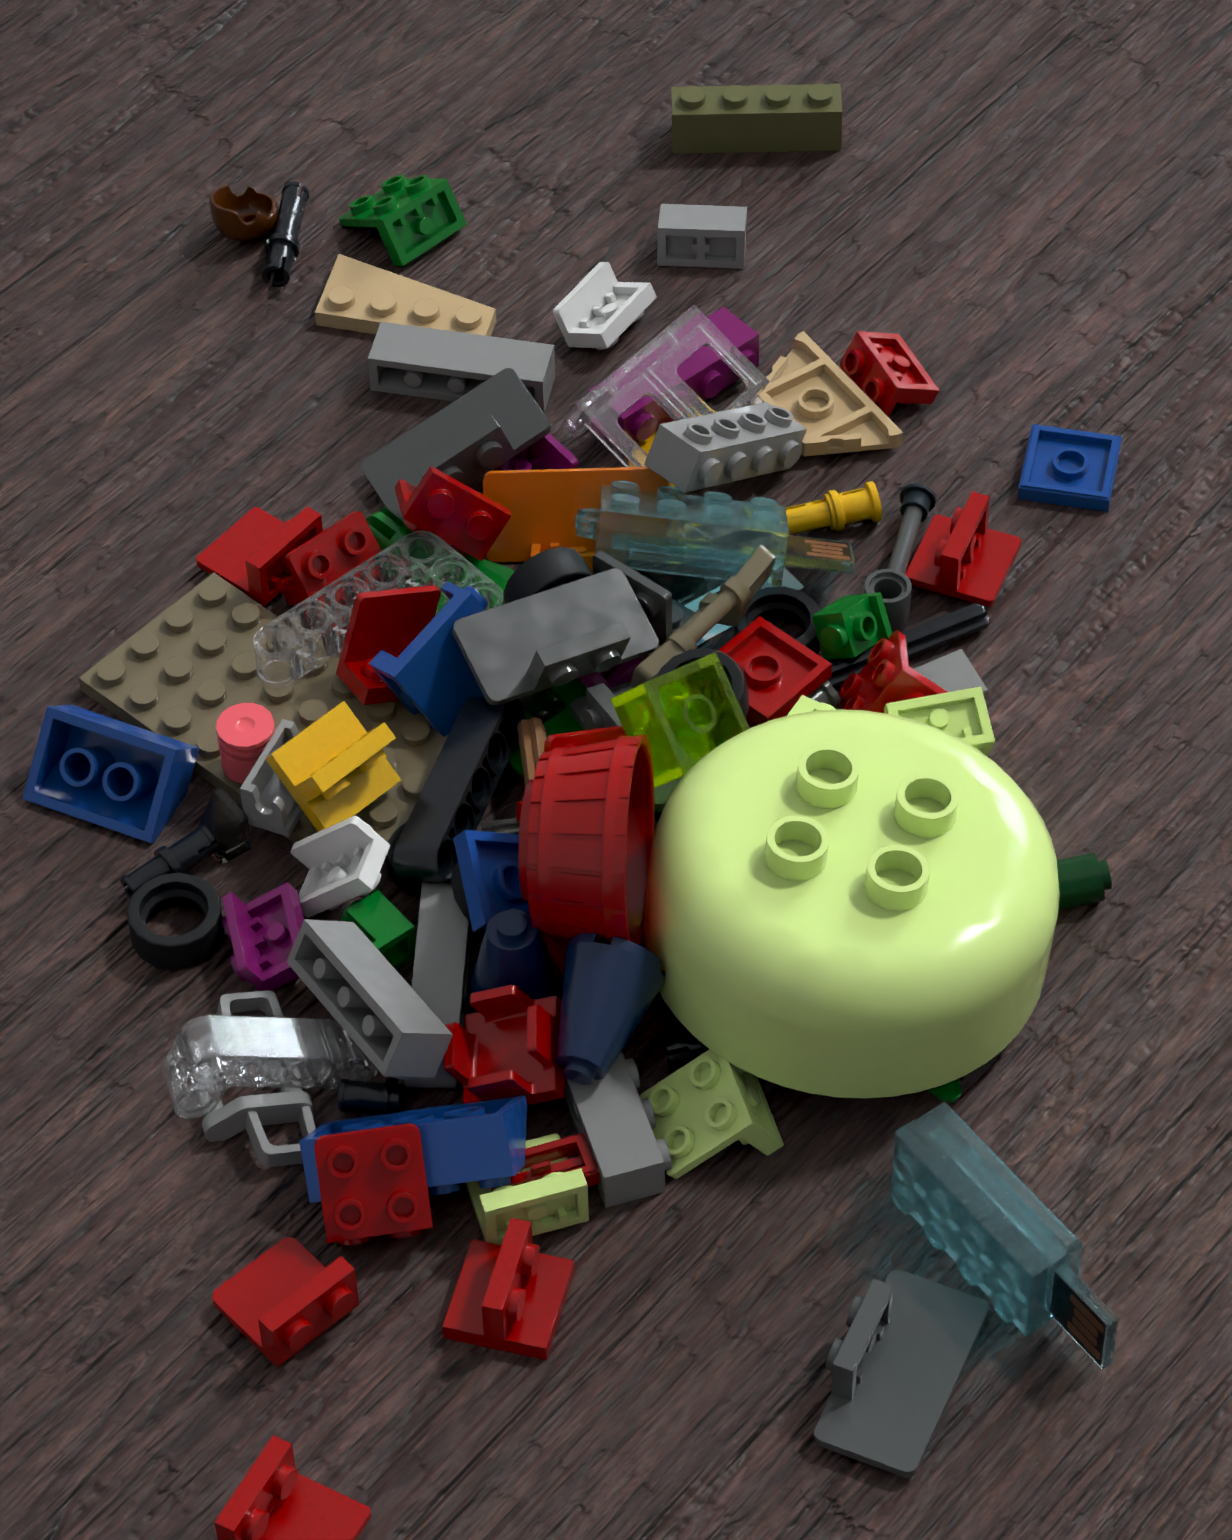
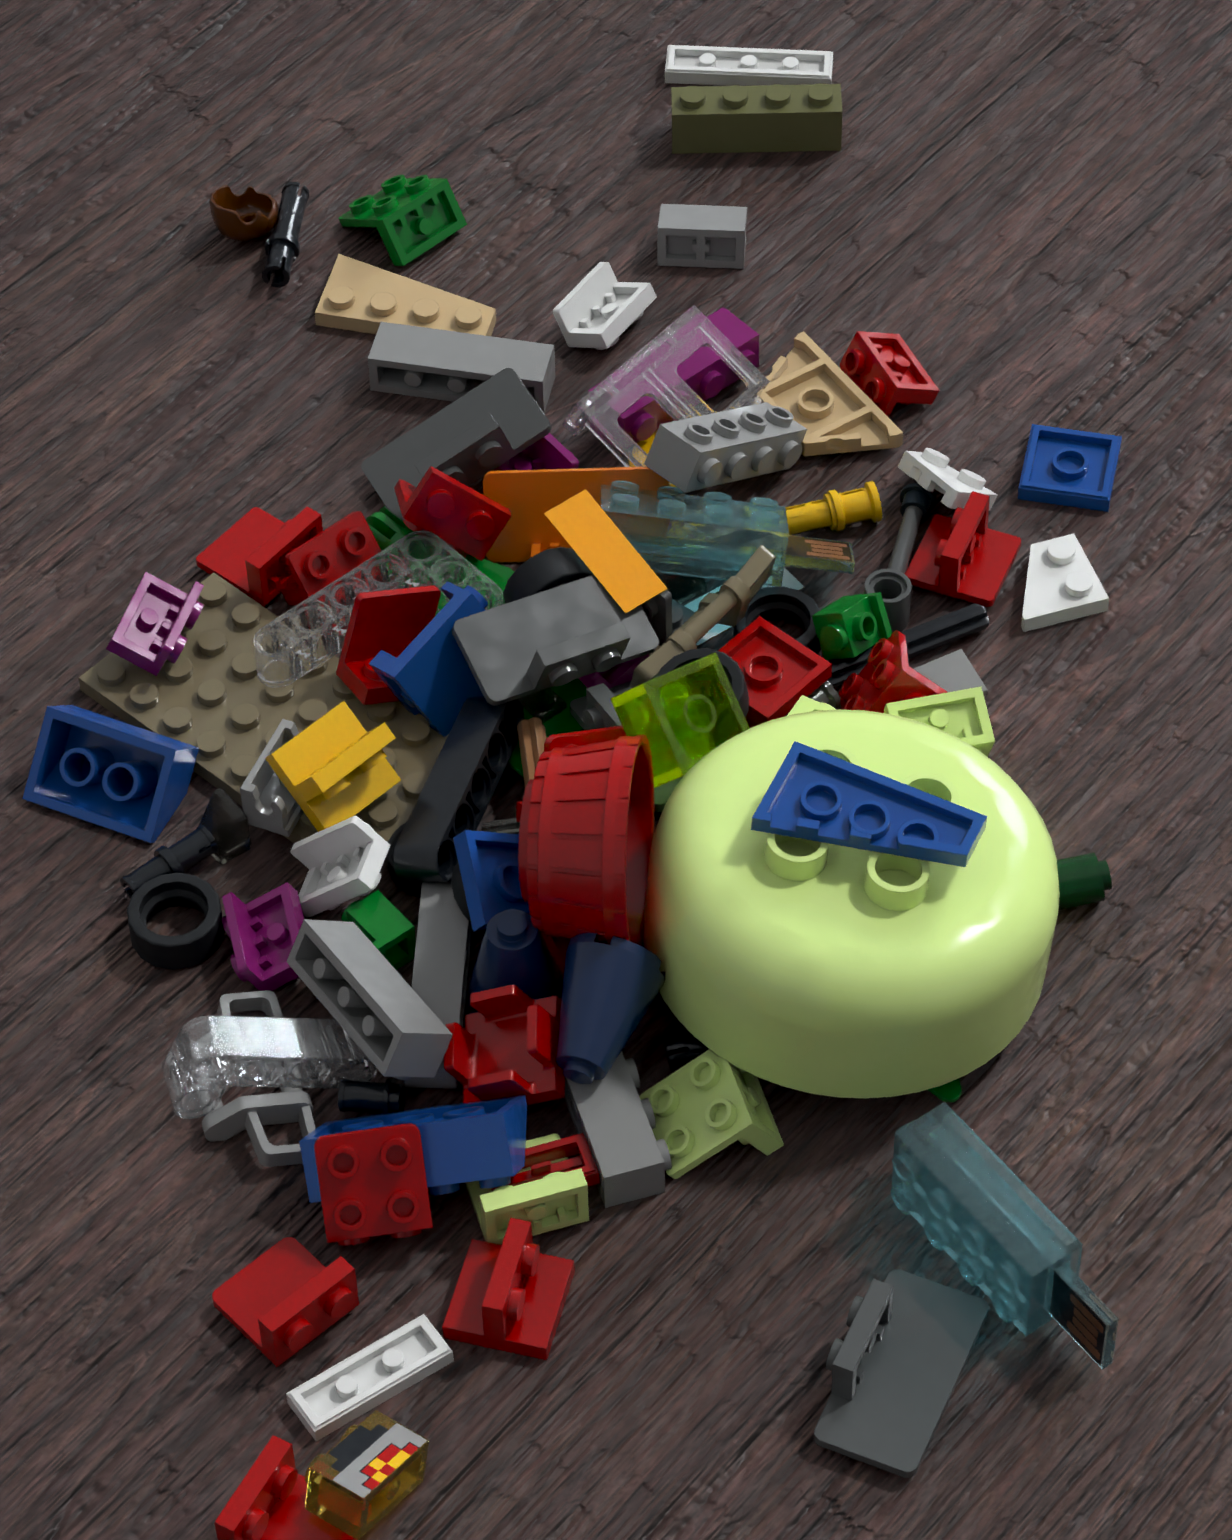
coral piece [216,703,275,784] -> none
none -> bracket [106,572,204,676]
none -> white tile [286,1314,454,1442]
none -> brick [304,1410,429,1540]
none -> light orange sticker [544,489,668,614]
none -> white tile [665,45,833,86]
none -> blue wing [751,741,987,867]
none -> white wing [898,448,998,511]
none -> white wing [1021,533,1109,632]

